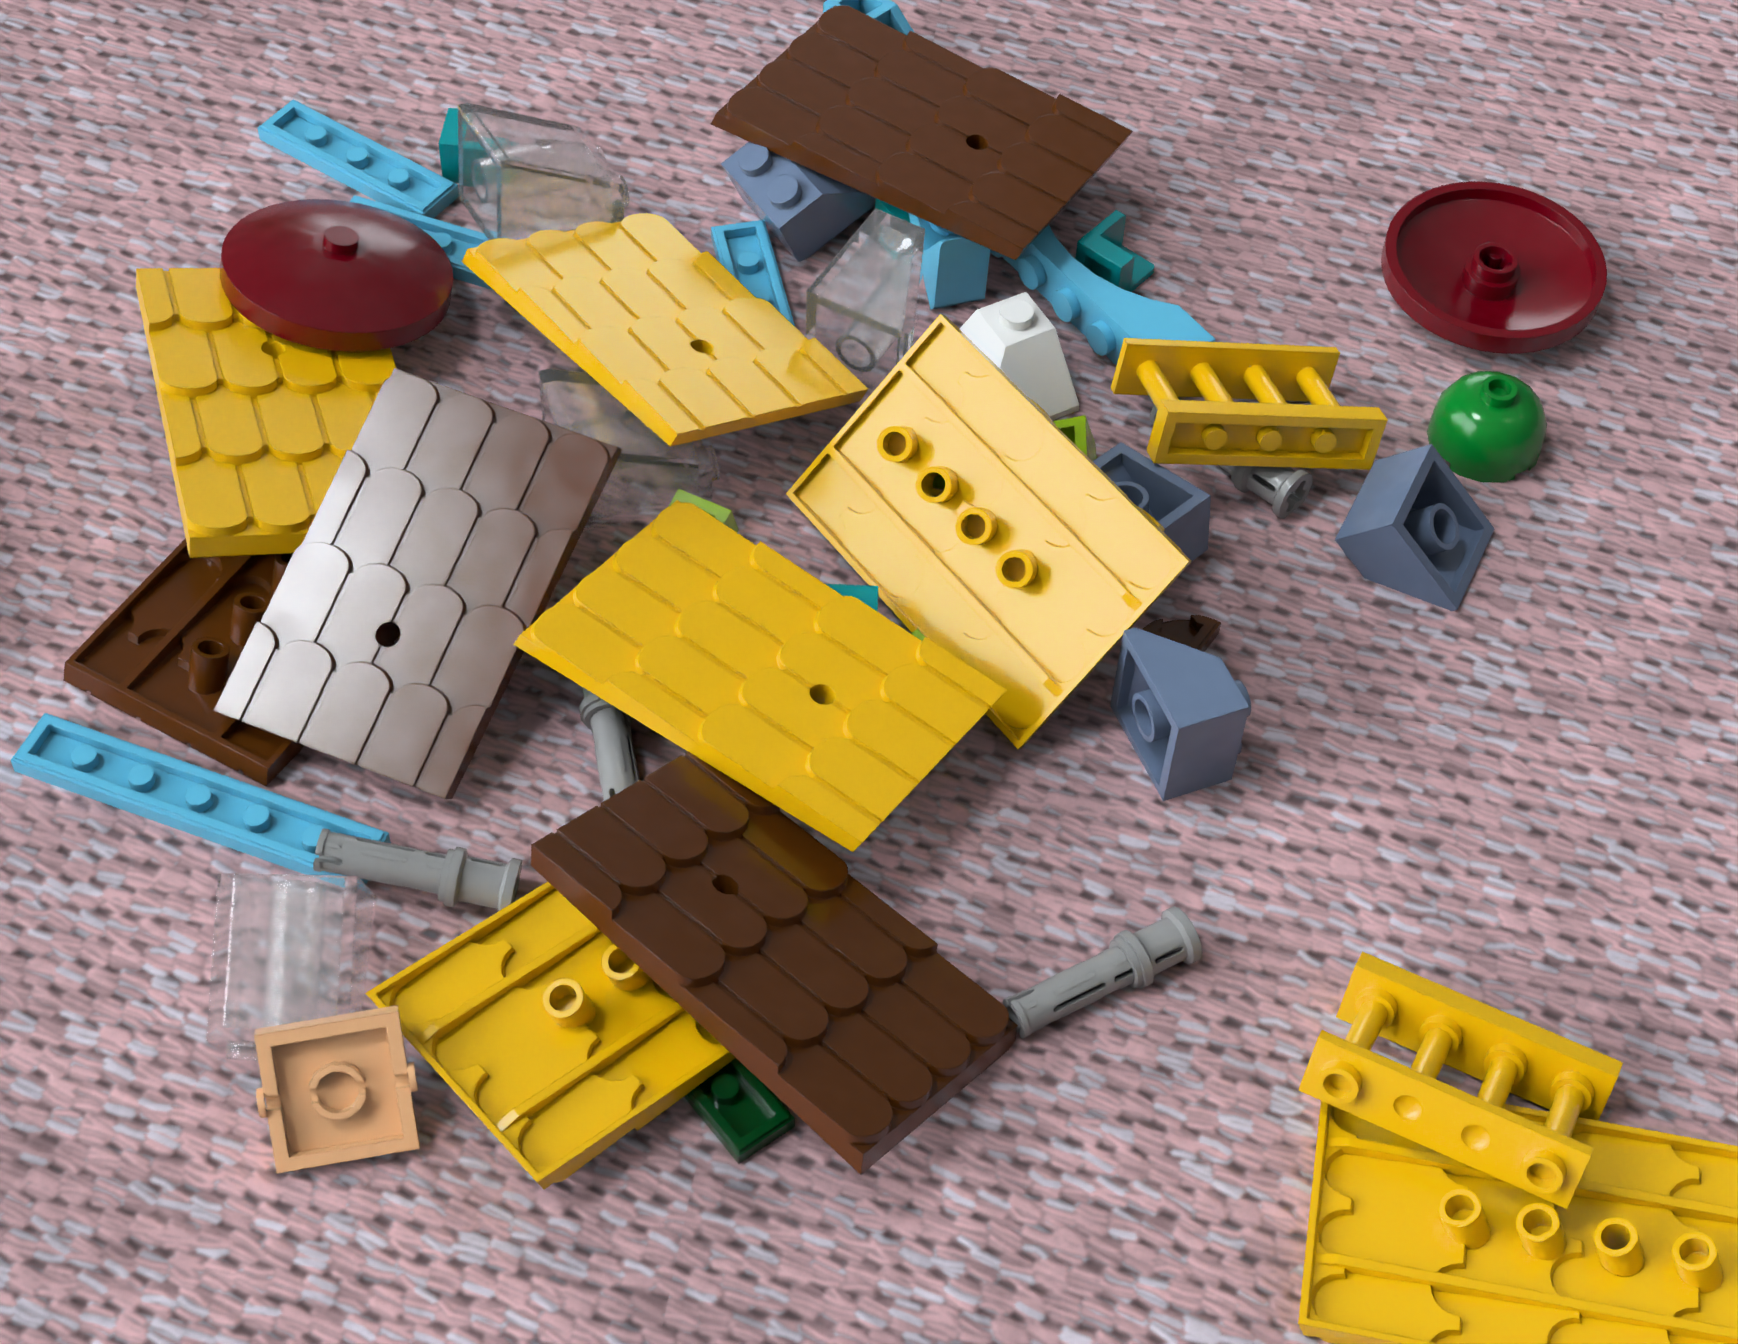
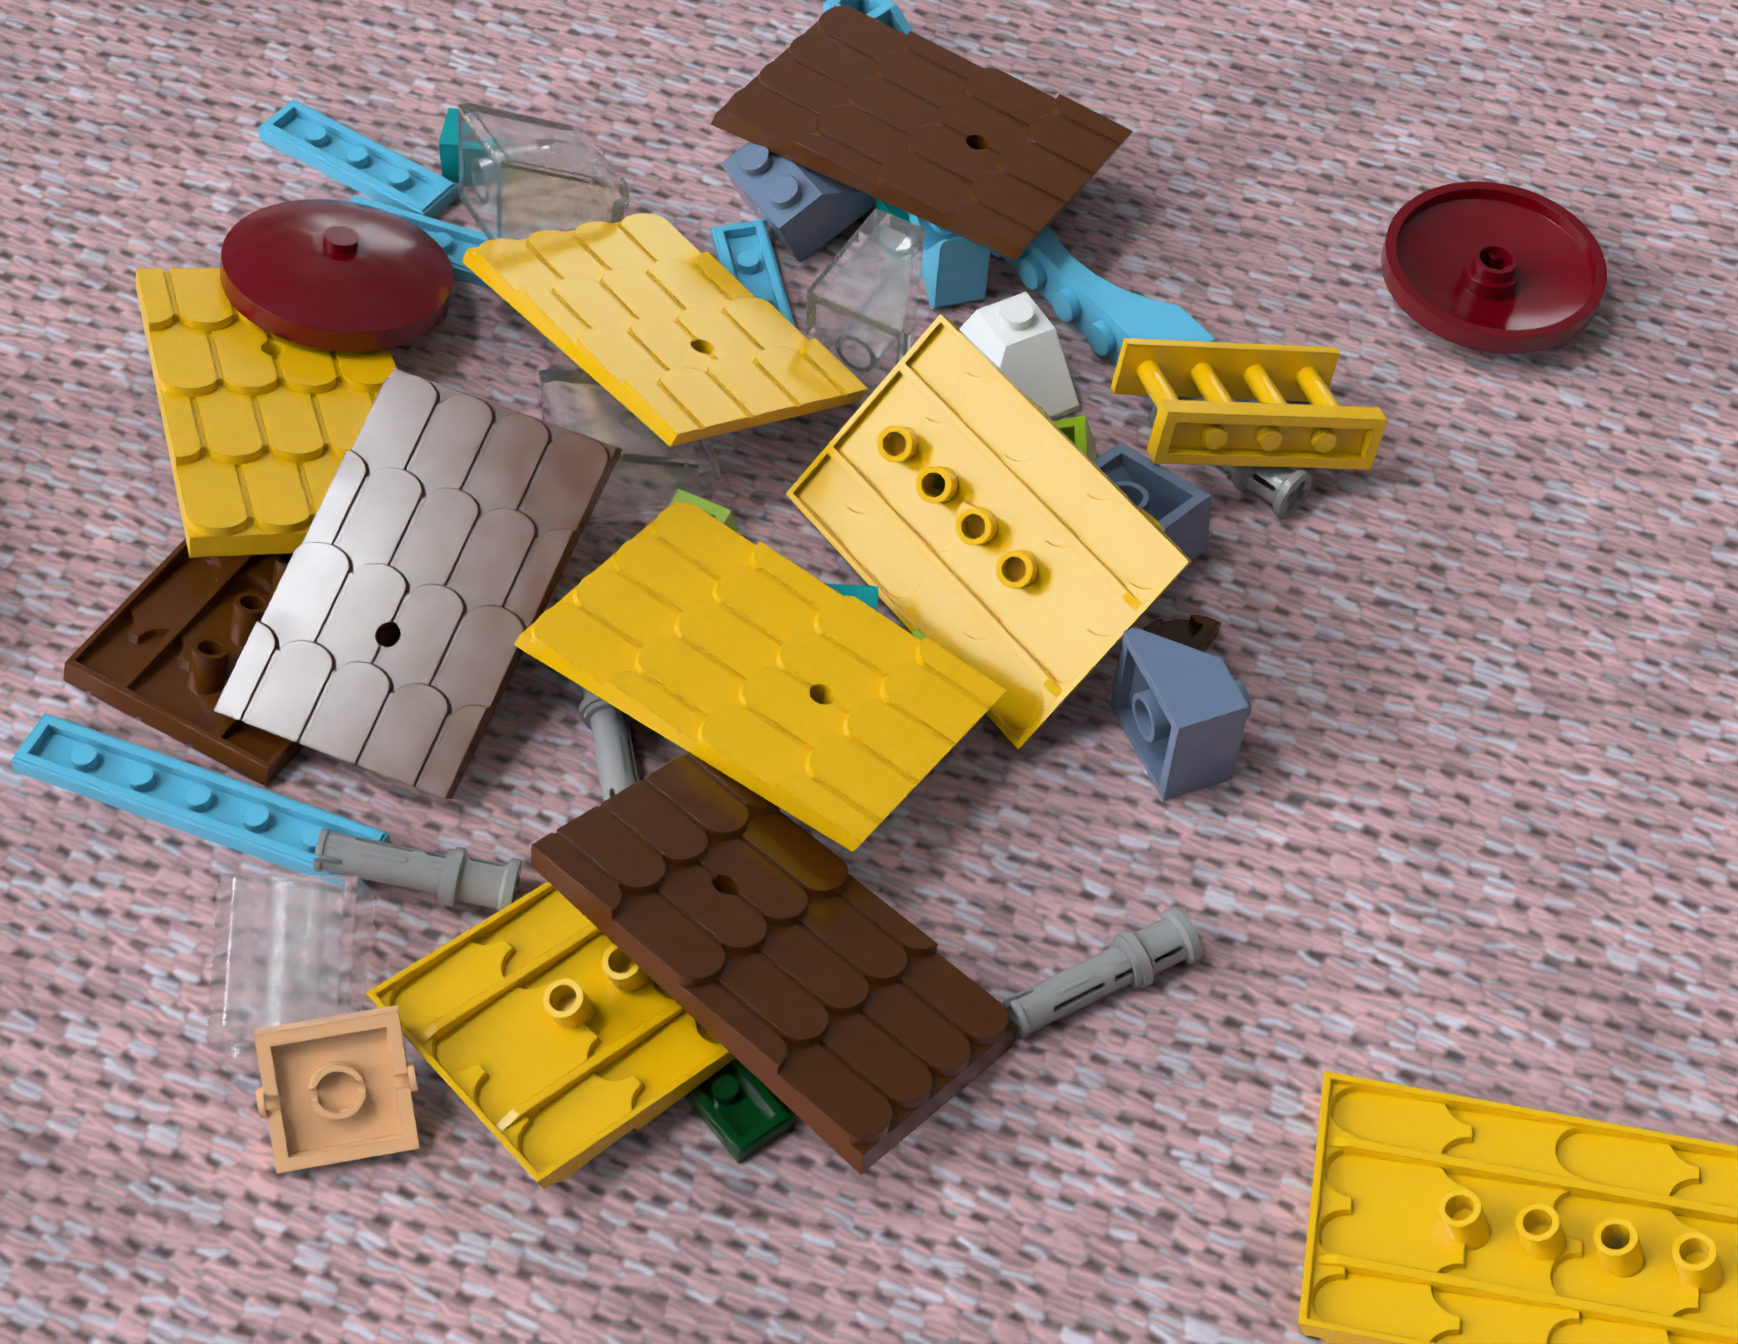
teal panel [1075,210,1155,292] -> none
yellow fence [1298,951,1623,1209] -> none
sand blue slope [1335,444,1494,611] -> none
green cylinder [1427,371,1547,483] -> none

